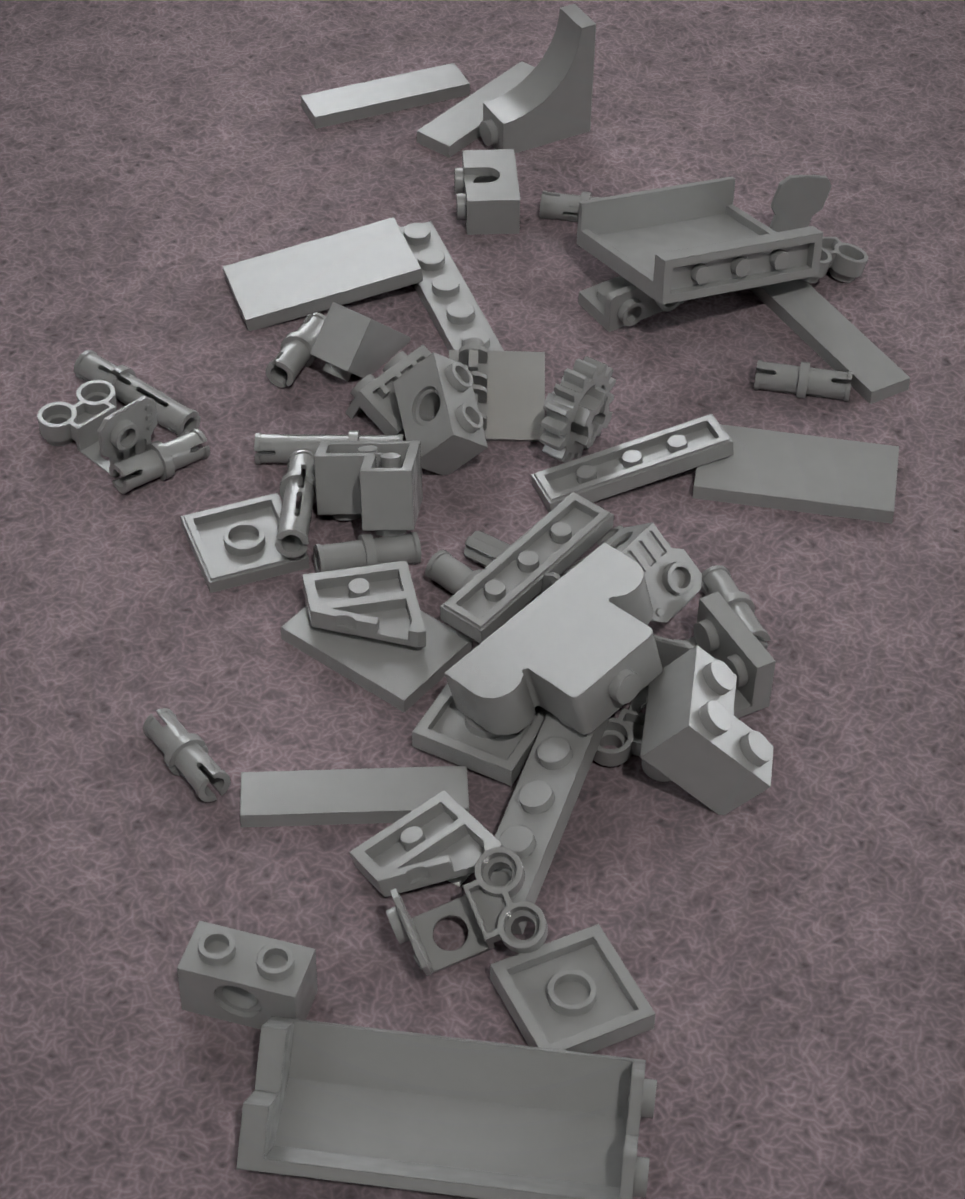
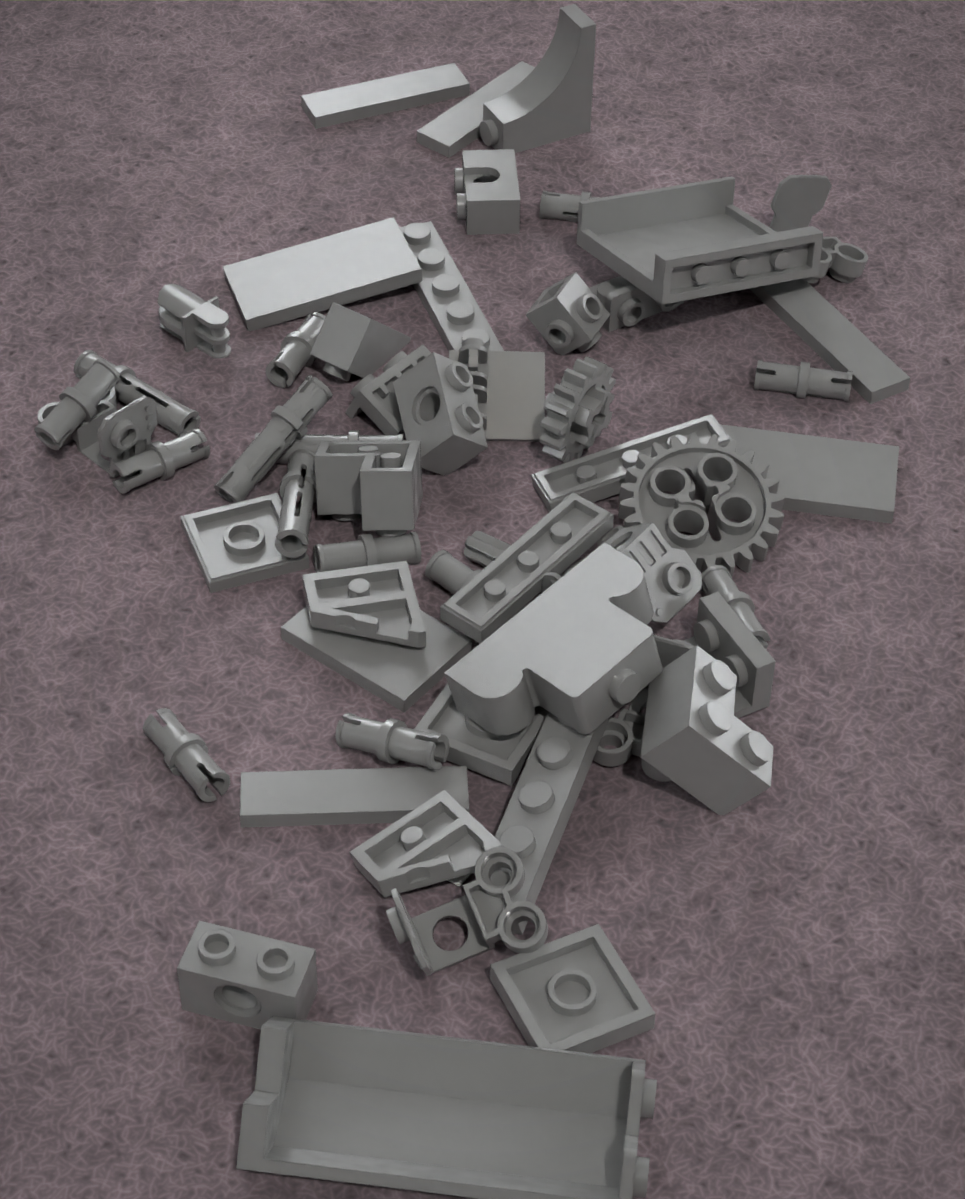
none -> light grey pin [34,359,121,450]
none -> light grey arm [158,283,231,359]
none -> light grey pin [214,375,333,503]
none -> light grey pin [335,713,449,771]
none -> light grey brick [526,272,610,355]
none -> light grey gear [618,432,784,578]

